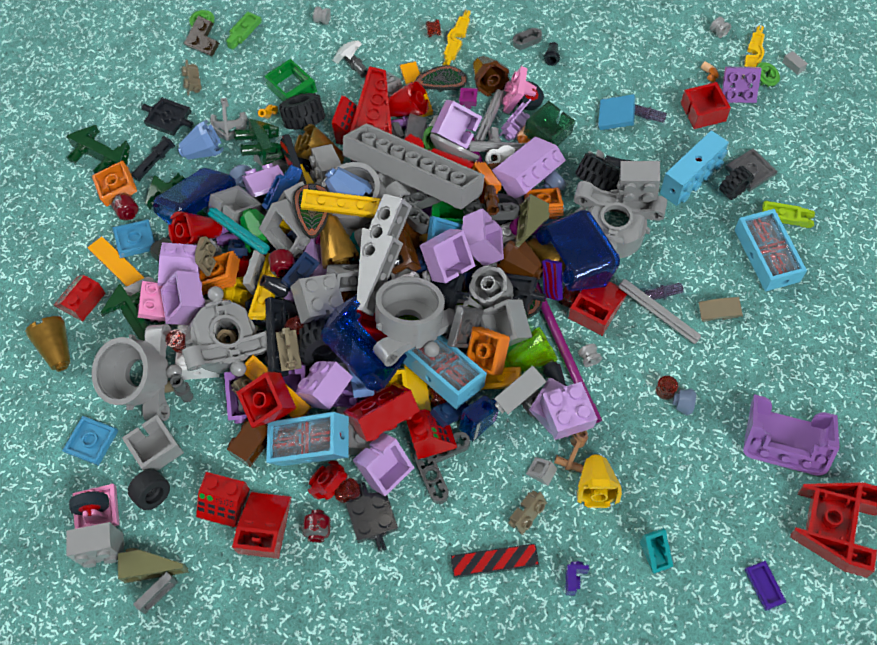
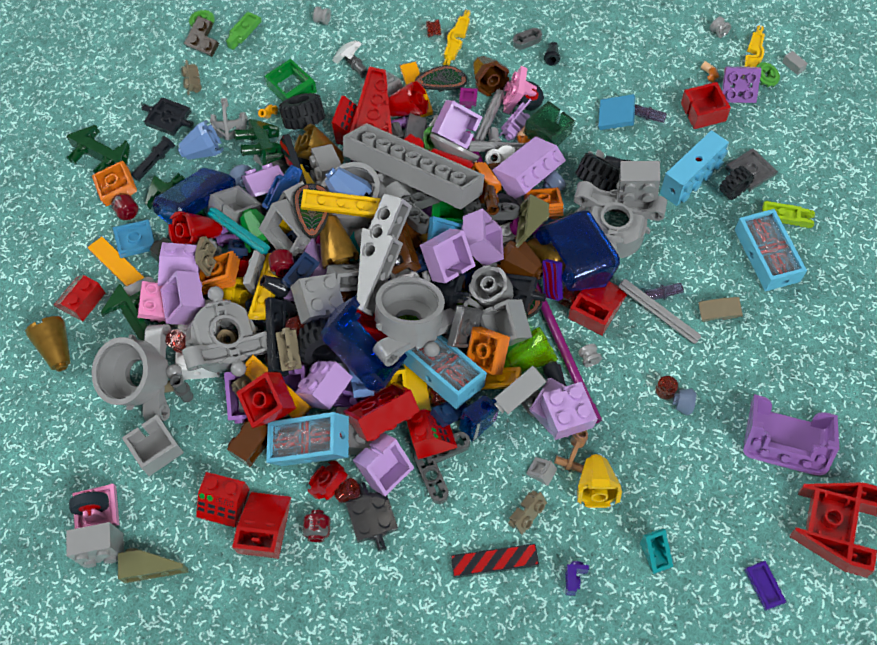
dark azure tile [62,416,119,466] -> none
black tyre [128,469,170,510] -> none
flat silver tile [133,572,178,614] -> none

